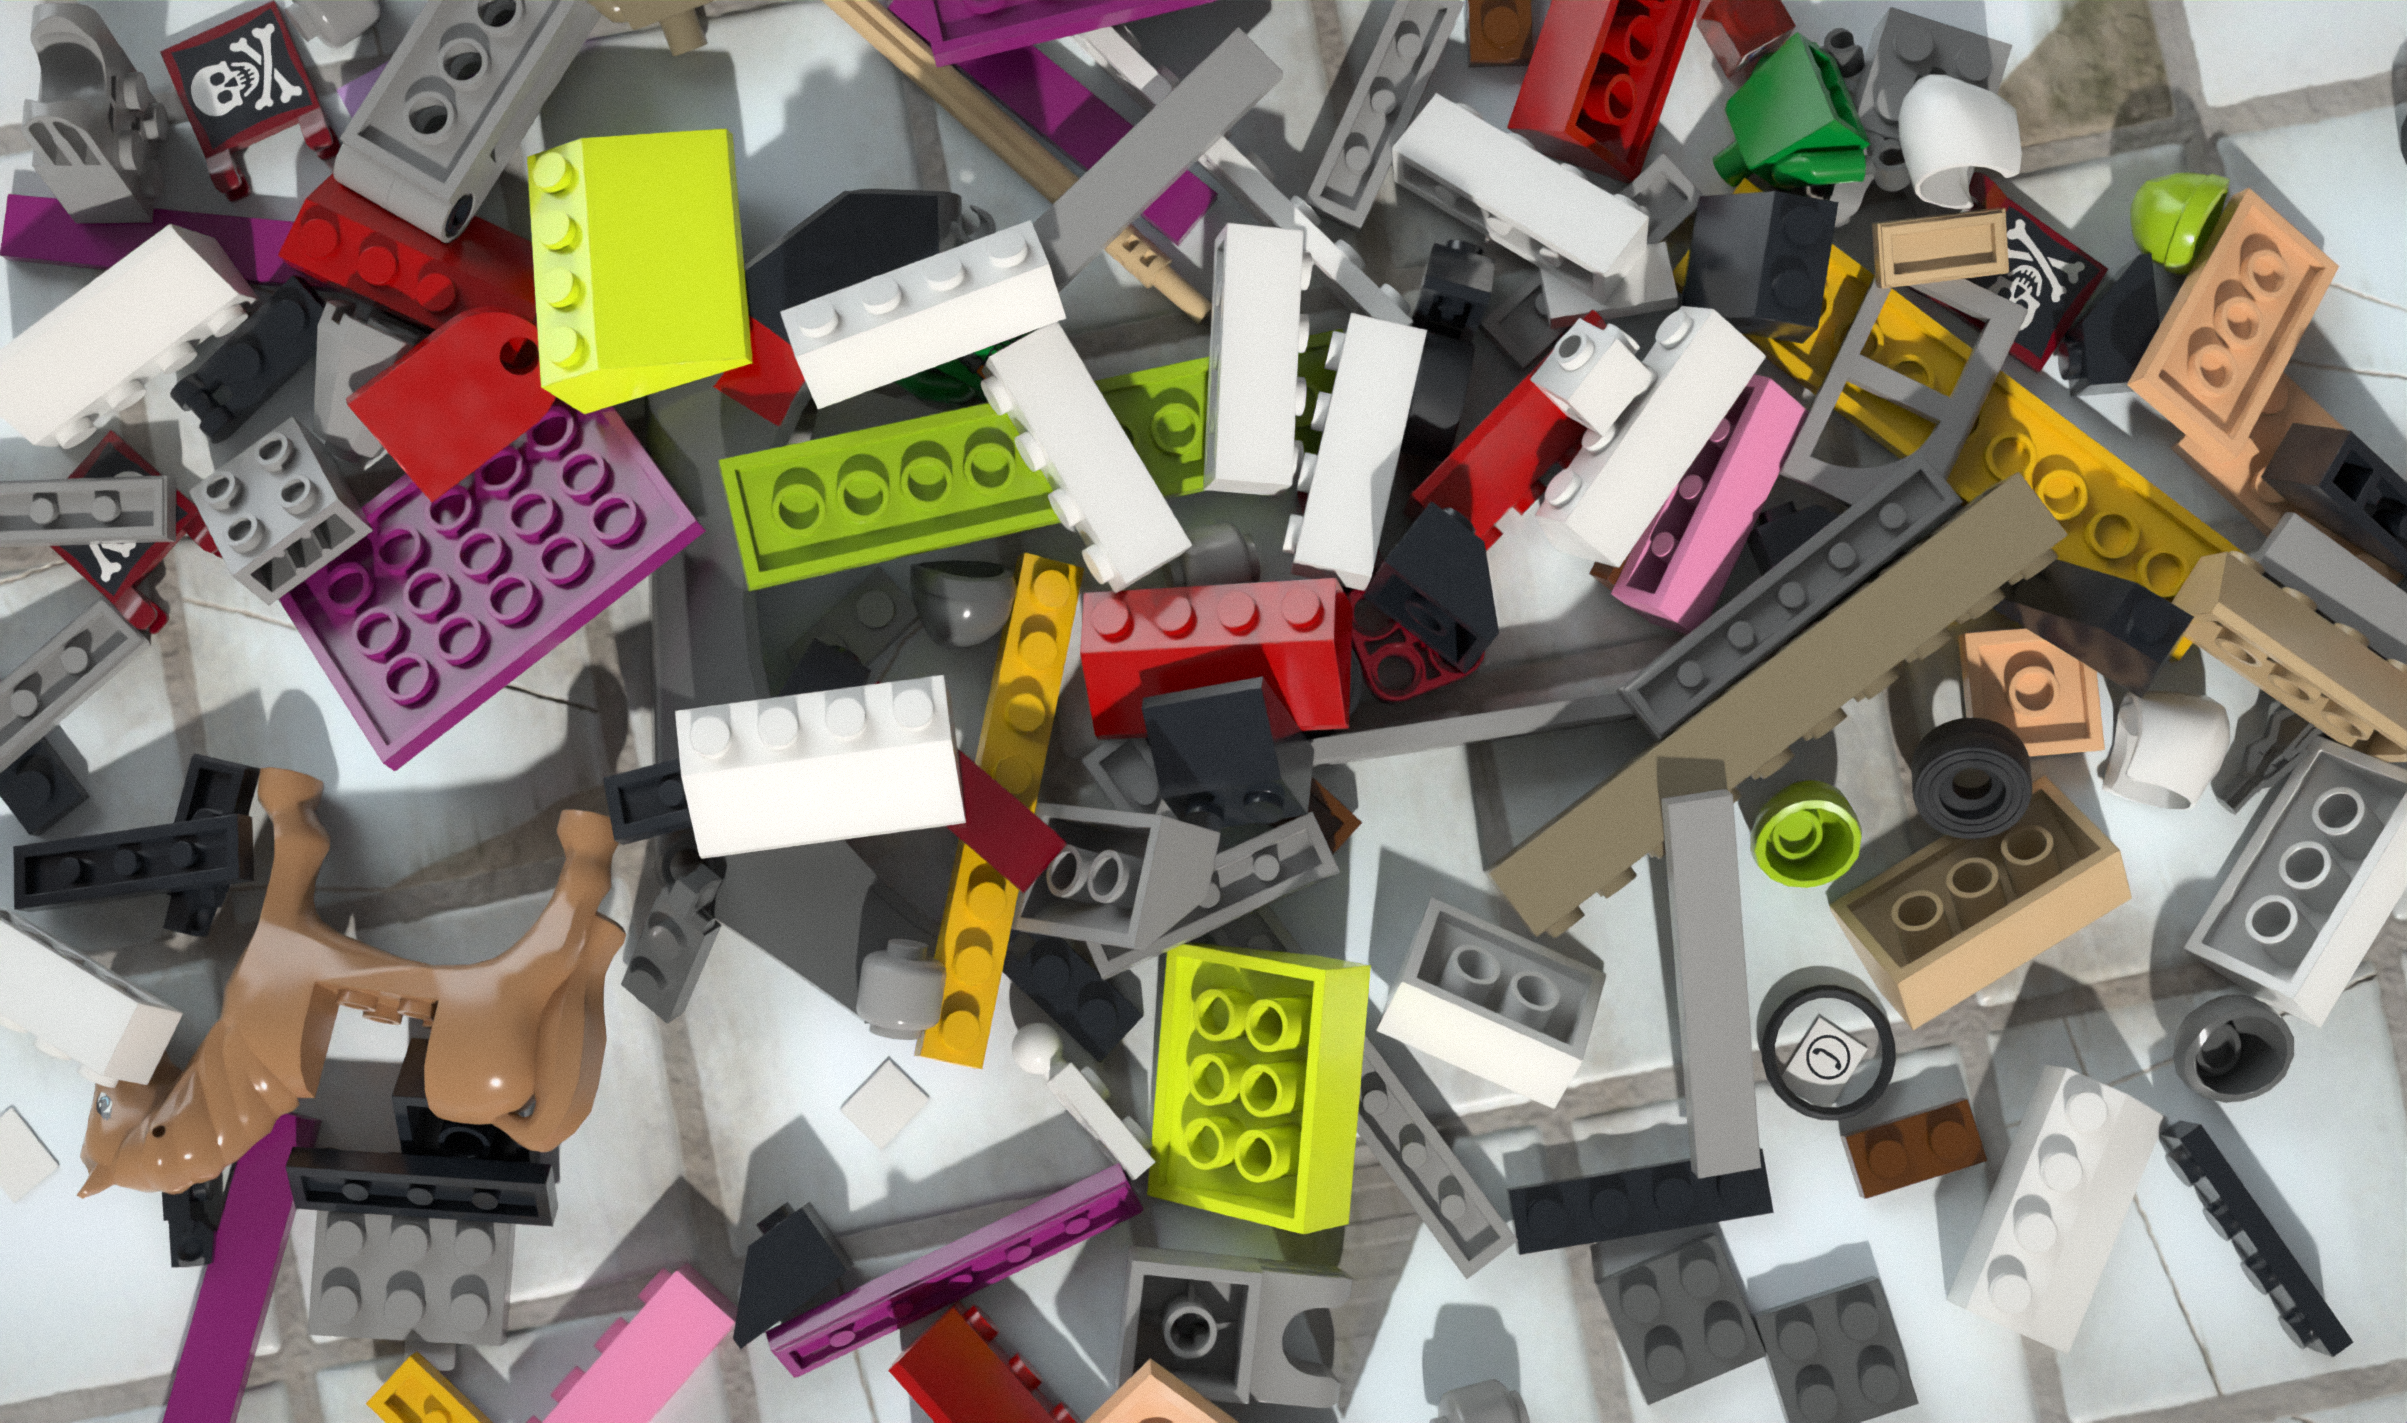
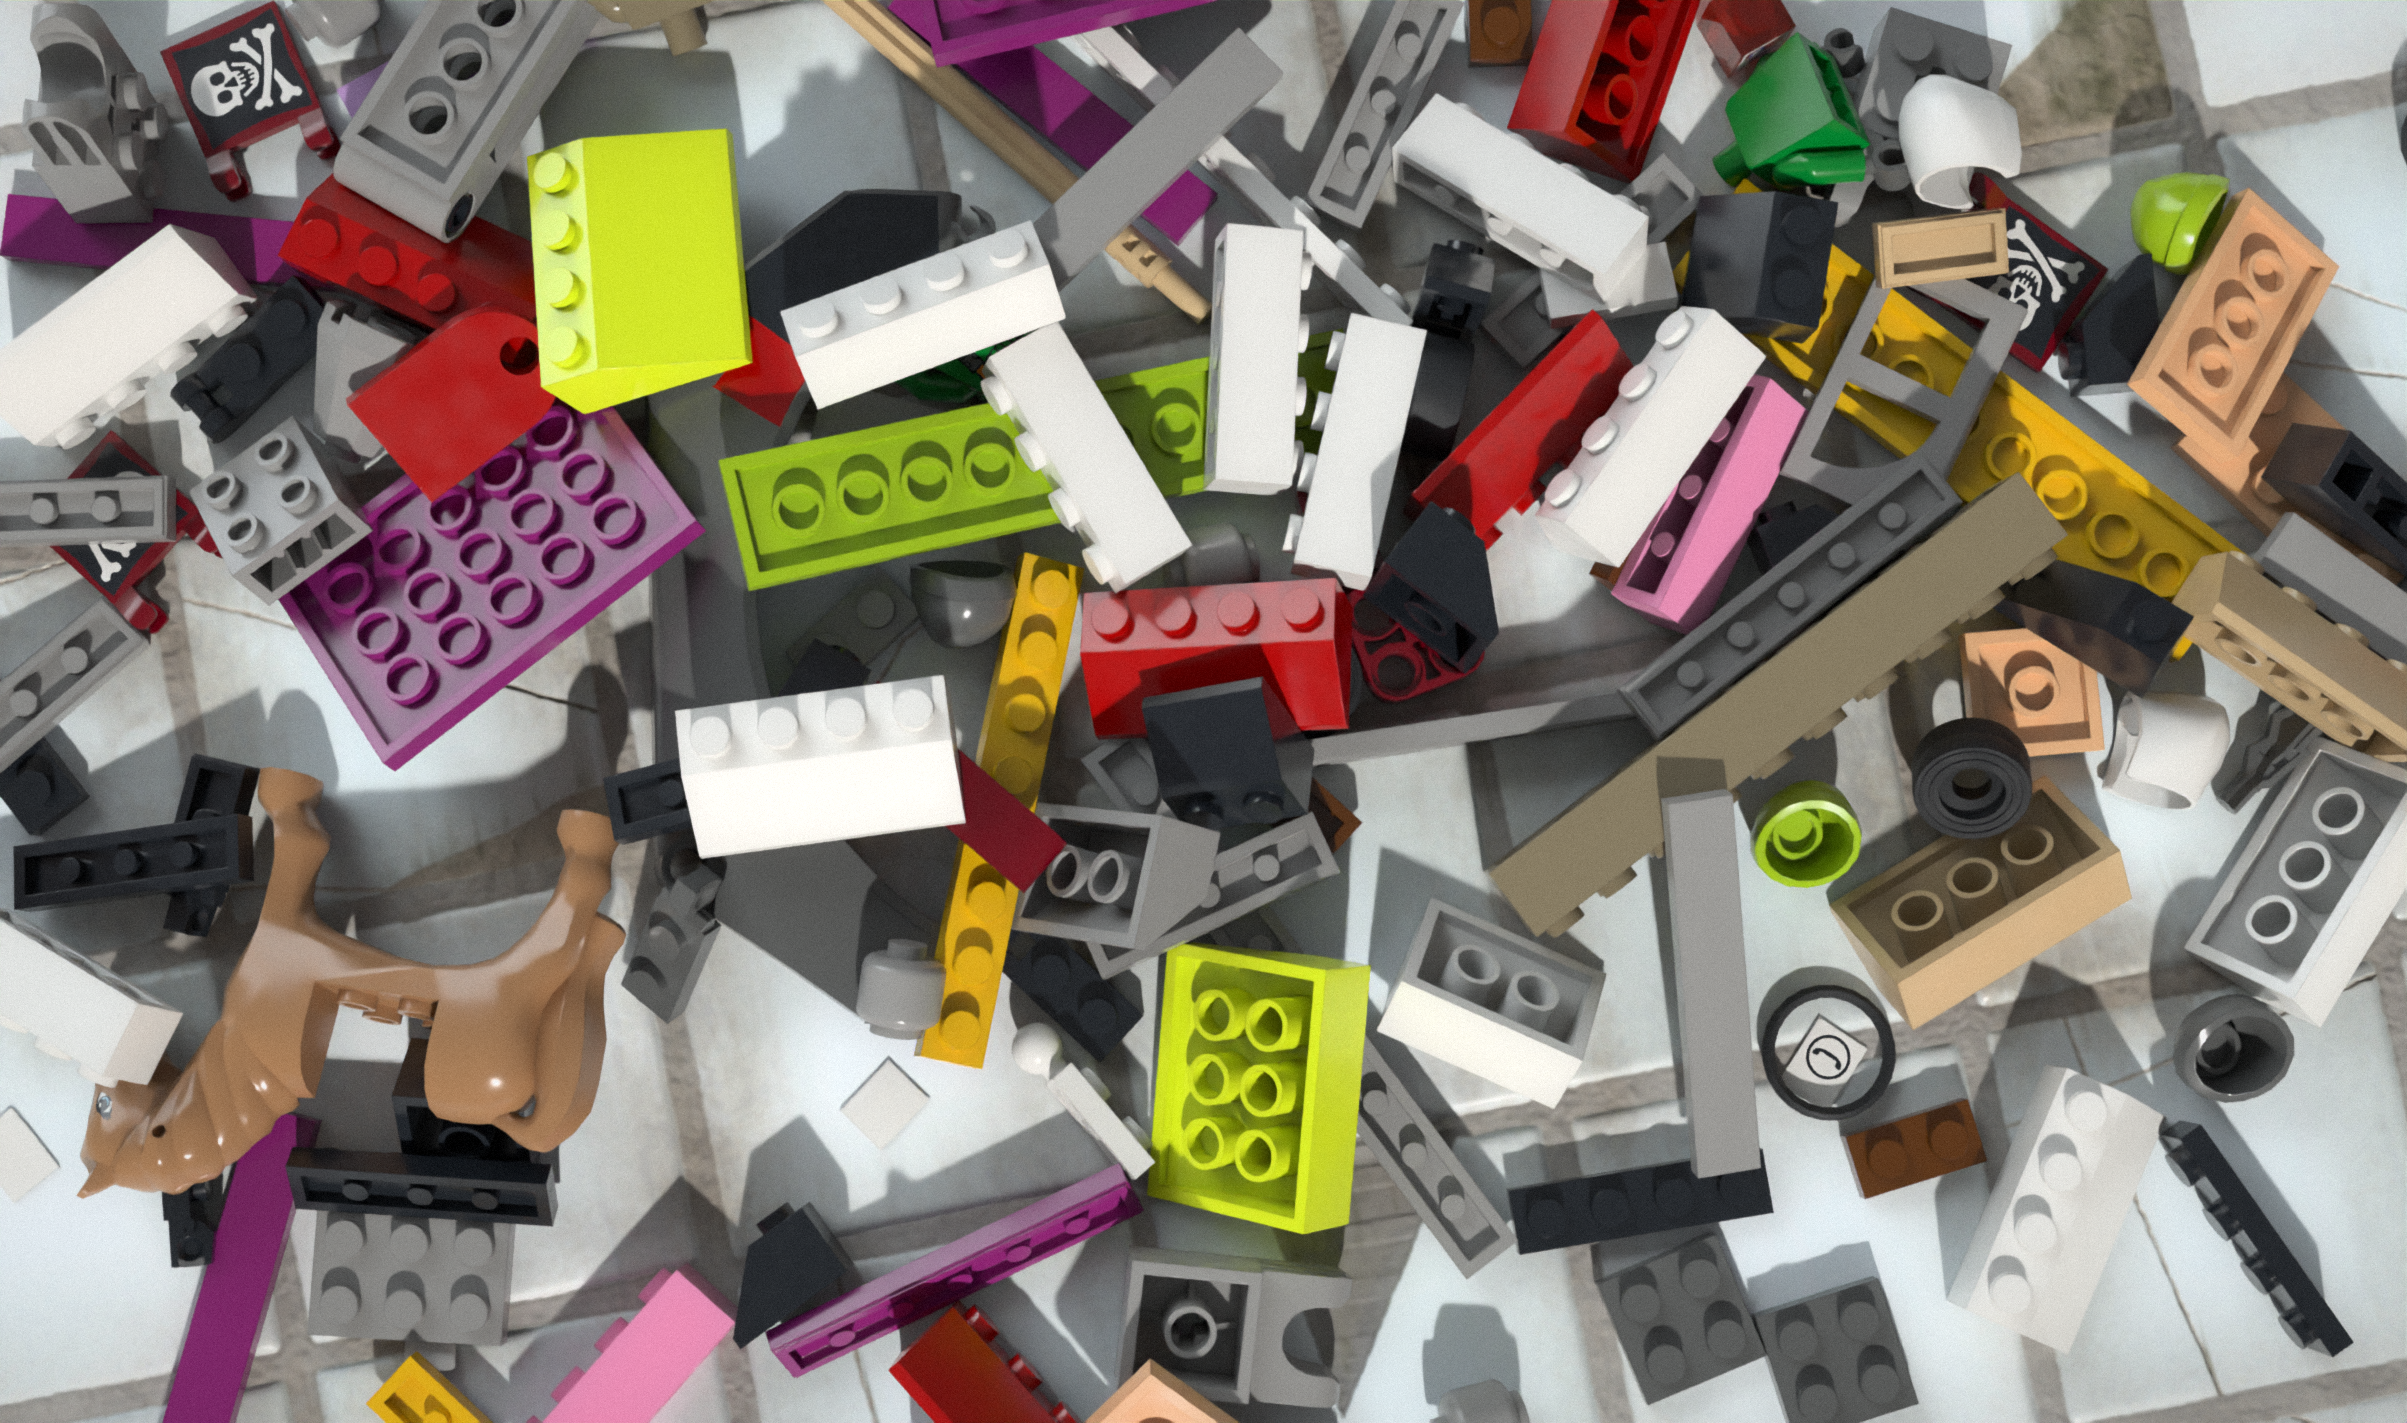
white brick [1530,318,1653,436] -> none

